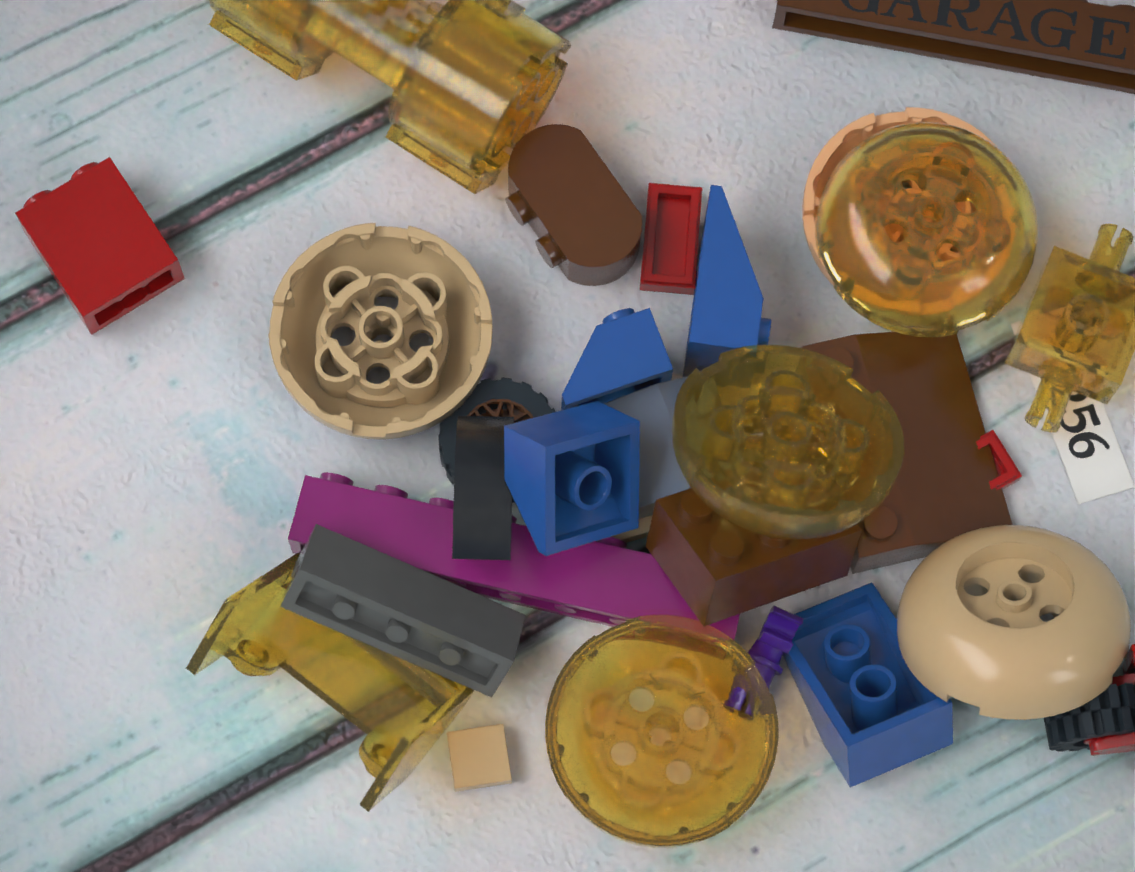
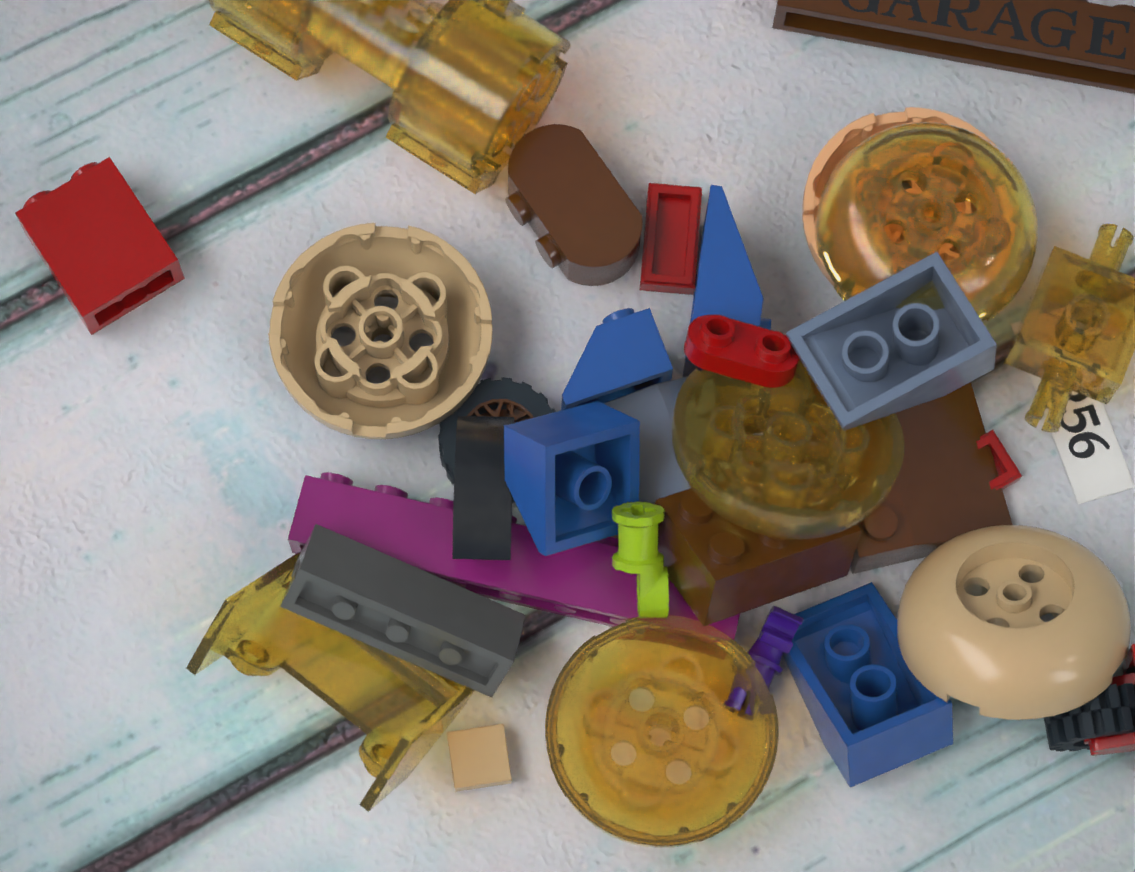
none -> lime connector [612,502,669,618]
none -> red plate [684,315,799,388]
none -> sand blue slope [786,252,997,431]

